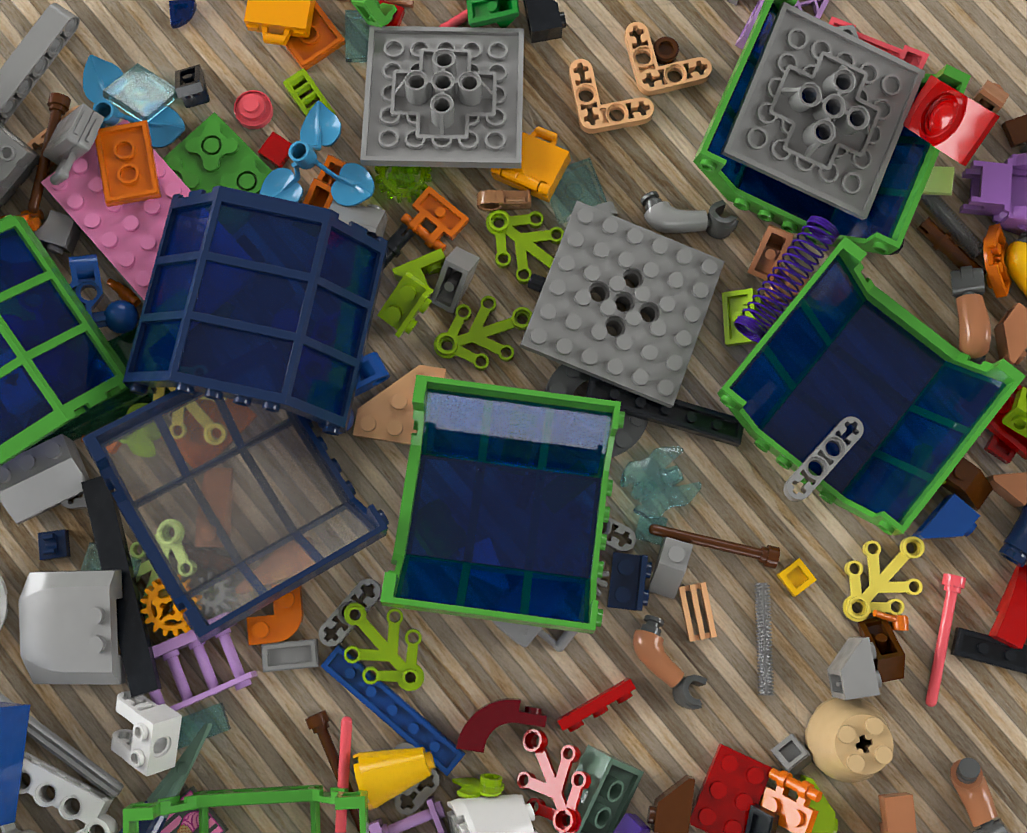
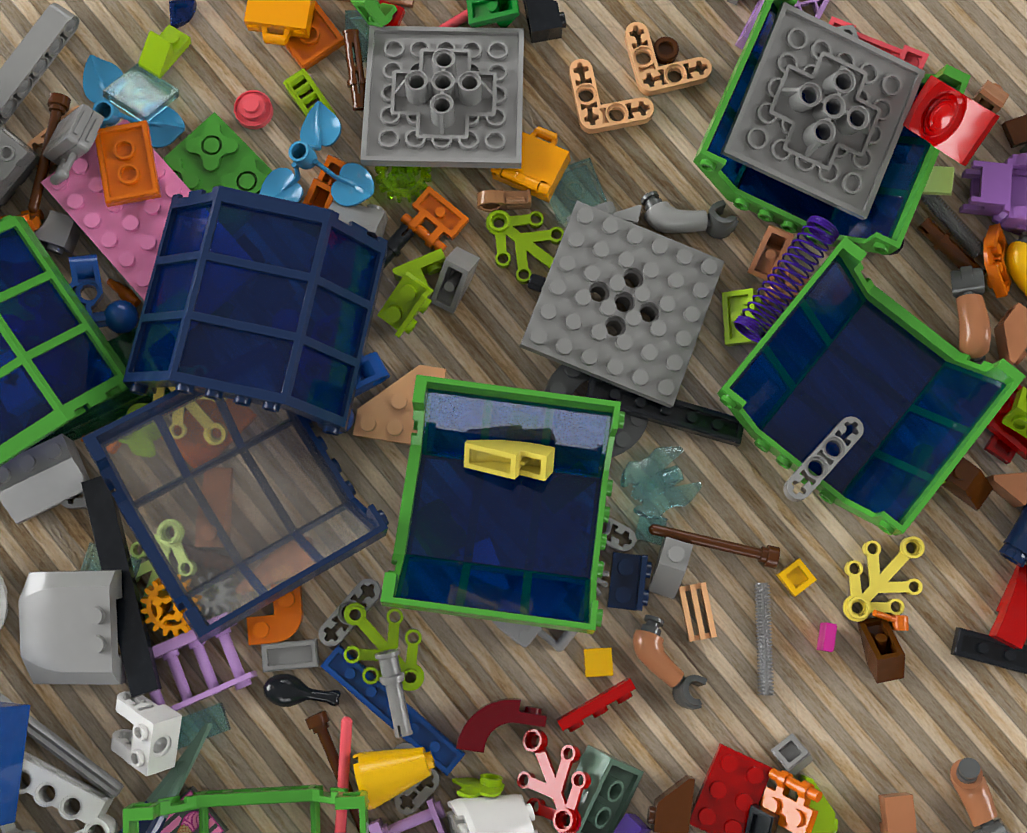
dark blue tile [38,529,71,561] -> none
black slope [175,64,210,108] -> none
red tile [258,132,292,168] -> none
lime plant [434,295,532,371] -> none
tan cone [805,697,894,783] -> none
light grey slope [827,637,882,700] -> none
blue slope [912,493,980,540] -> none
coral piece [926,573,966,707] -> none
none -> lime slope [138,24,191,79]
none -> black piece [263,674,341,707]
none -> reddish brown pin [342,29,366,111]
none -> light grey pin [375,649,413,738]
none -> light yellow slope [464,440,555,481]
none -> yellow tile [583,647,613,677]
none -> light grey slope [612,205,642,225]
none -> dark pink tile [816,622,837,652]

